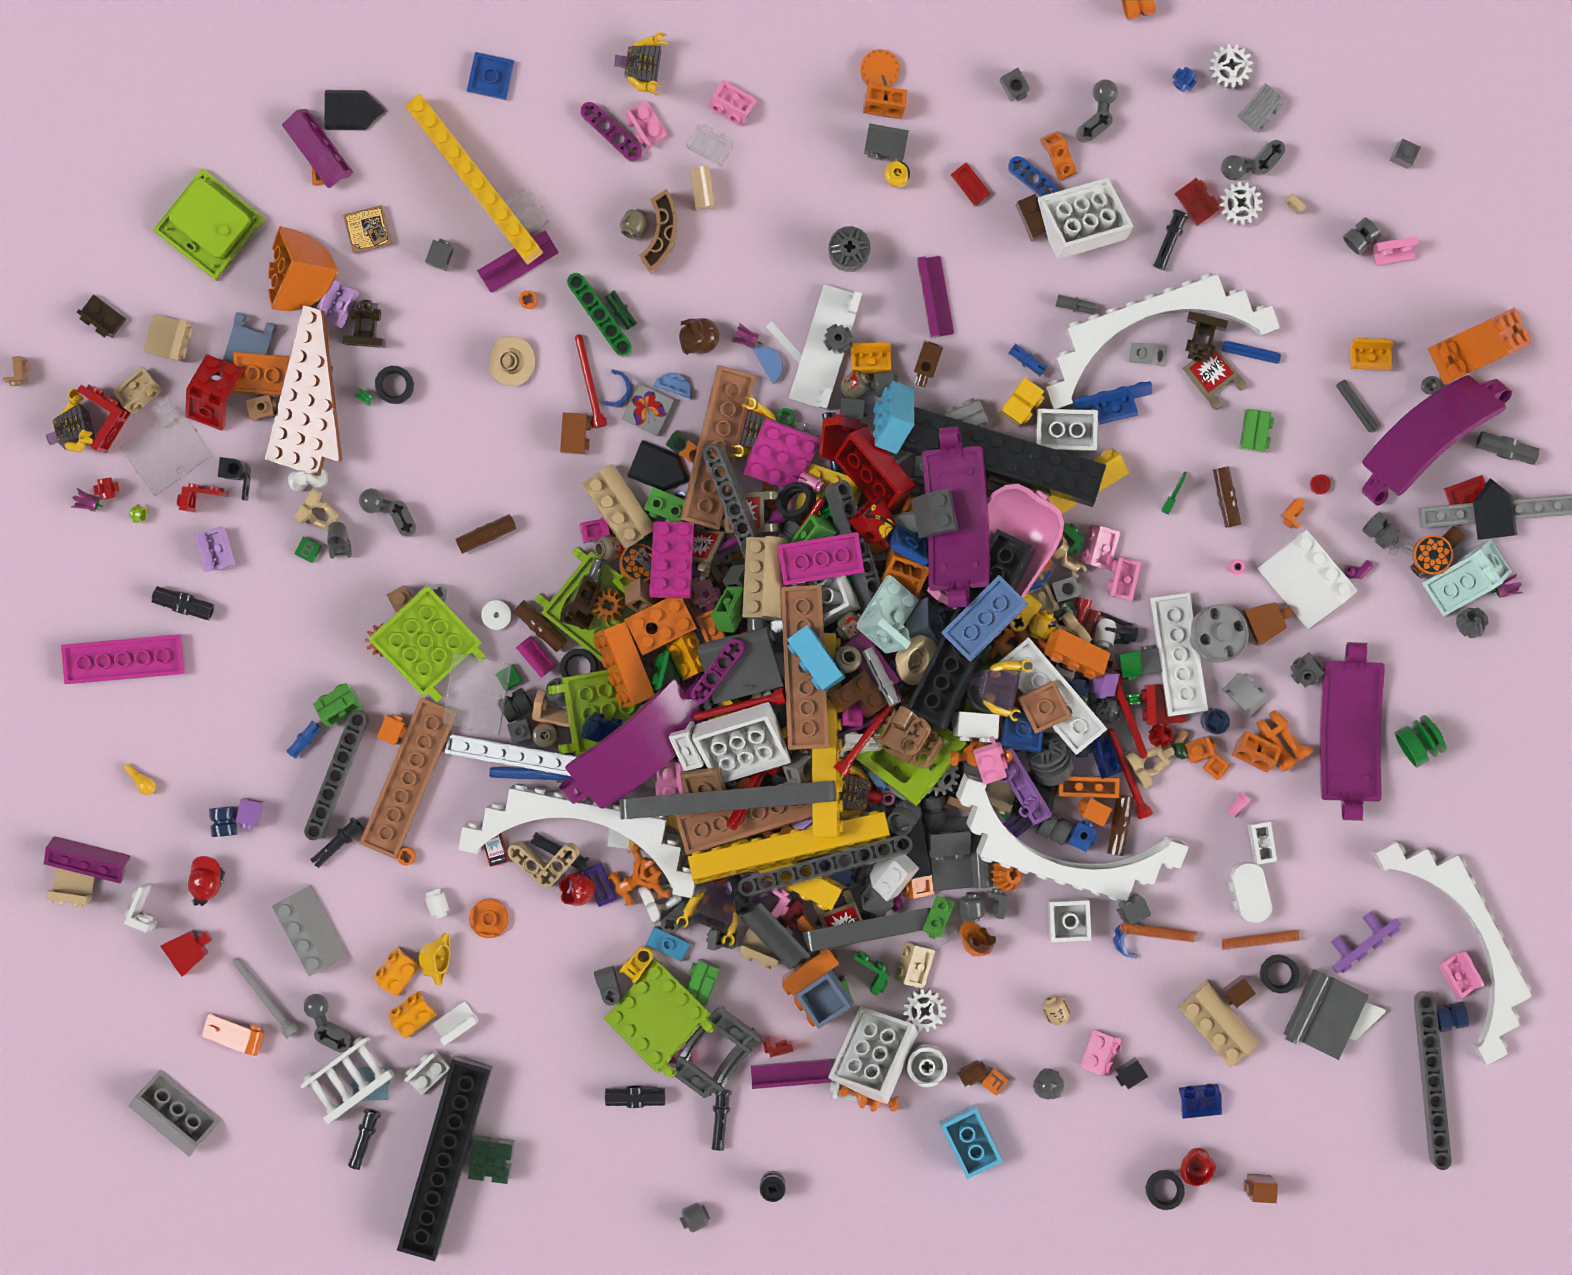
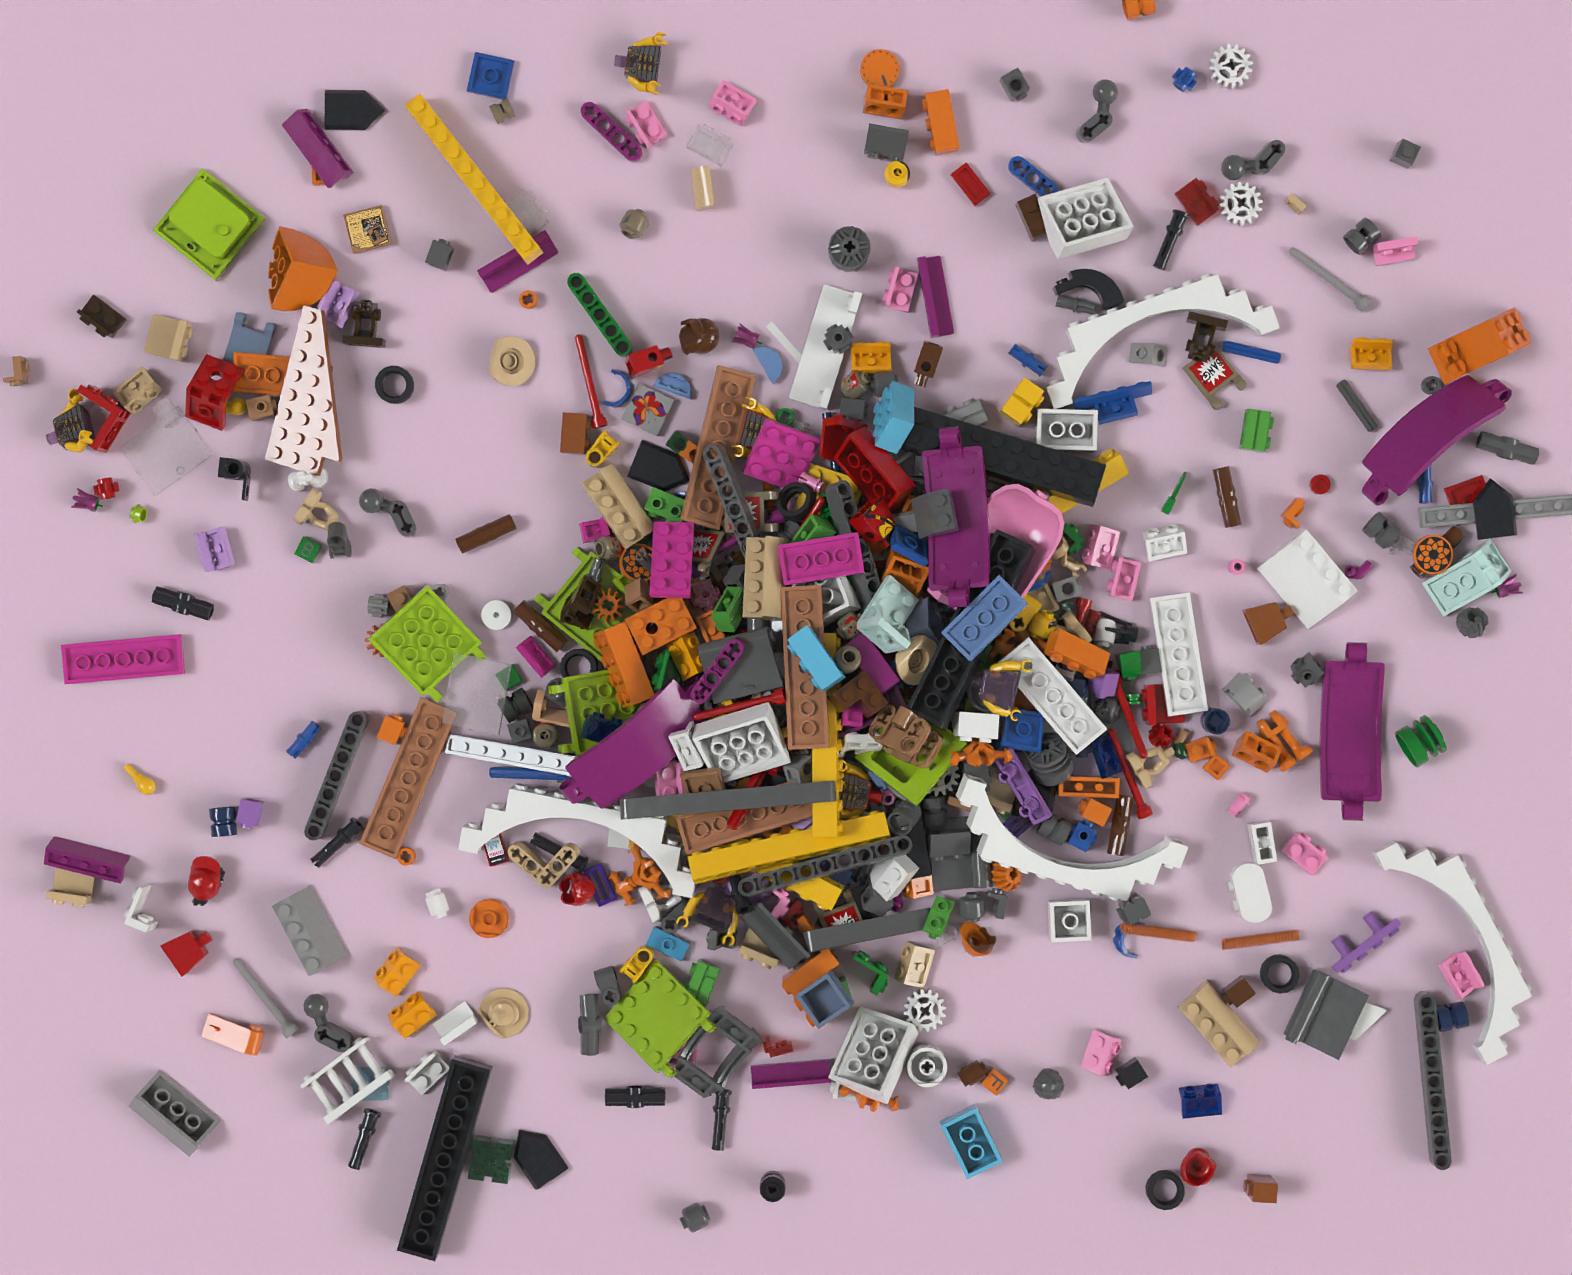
red bracket [177,483,229,512] -> none
bright green brick [313,683,362,728] -> none
green bush [355,388,375,406] -> none
yellow hat [419,933,450,985] -> none
dark green pin [605,290,638,330] -> none
medium nougat brick [639,189,677,274] -> none
red piece [833,694,900,777] -> none
light grey pin [862,647,901,707] -> none
bright pink bracket [973,736,1008,785] -> none
nougat tile [1018,680,1072,734] -> none
orange bracket [1040,131,1077,181] -> none
tan head [1042,994,1071,1026] -> none
light grey piece [1190,604,1249,663] -> none
light grey brick [1237,83,1284,132] -> none
none -> yellow piece [226,398,247,415]
none -> light grey gear [367,594,390,618]
none -> tan hat [478,988,529,1039]
none -> dark tan wheel [489,98,516,124]
none -> black tile [514,1129,569,1190]
none -> dark grey piece [578,994,602,1056]
none -> yellow piece [586,430,621,468]
none -> red torso [624,345,673,379]
none -> bright pink bracket [882,266,918,313]
none -> orange brick [921,89,960,156]
none -> black arch [1052,269,1125,311]
none -> white bracket [1142,524,1188,561]
none -> bright pink bracket [1280,832,1329,876]
none -> light grey piece [1289,248,1372,312]
none -> blue pin [1417,465,1433,503]

